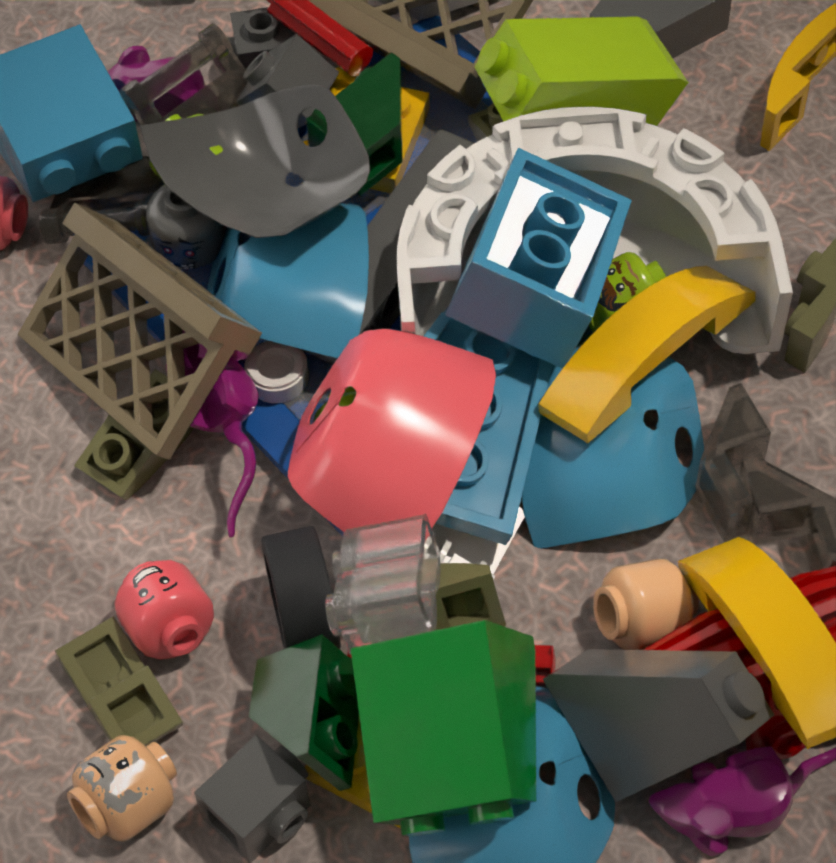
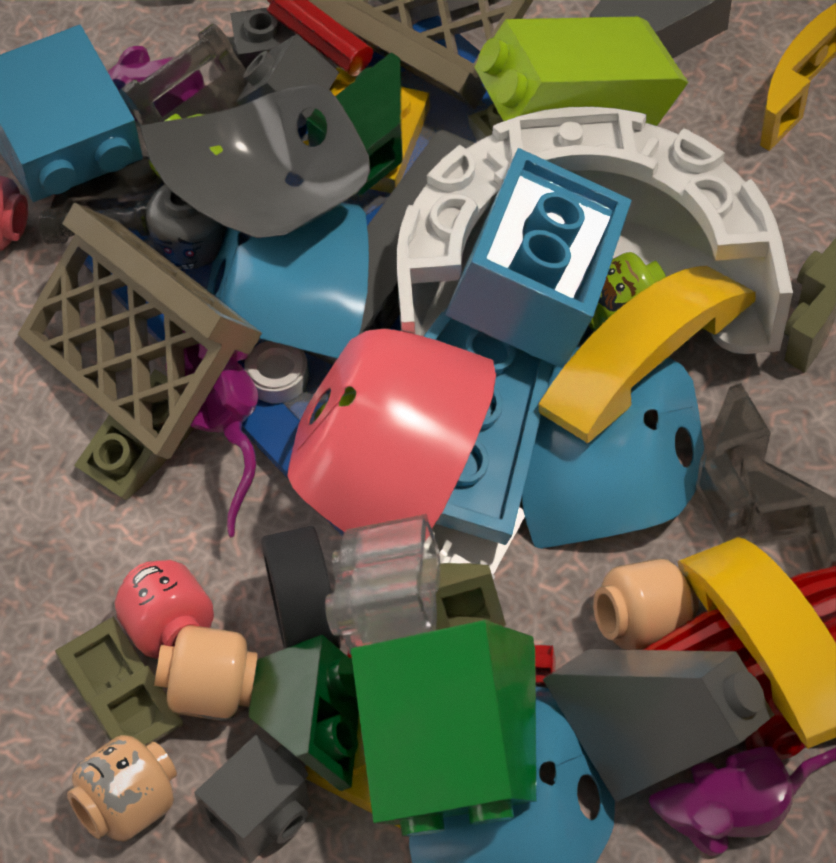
none -> light nougat head [154,625,257,721]

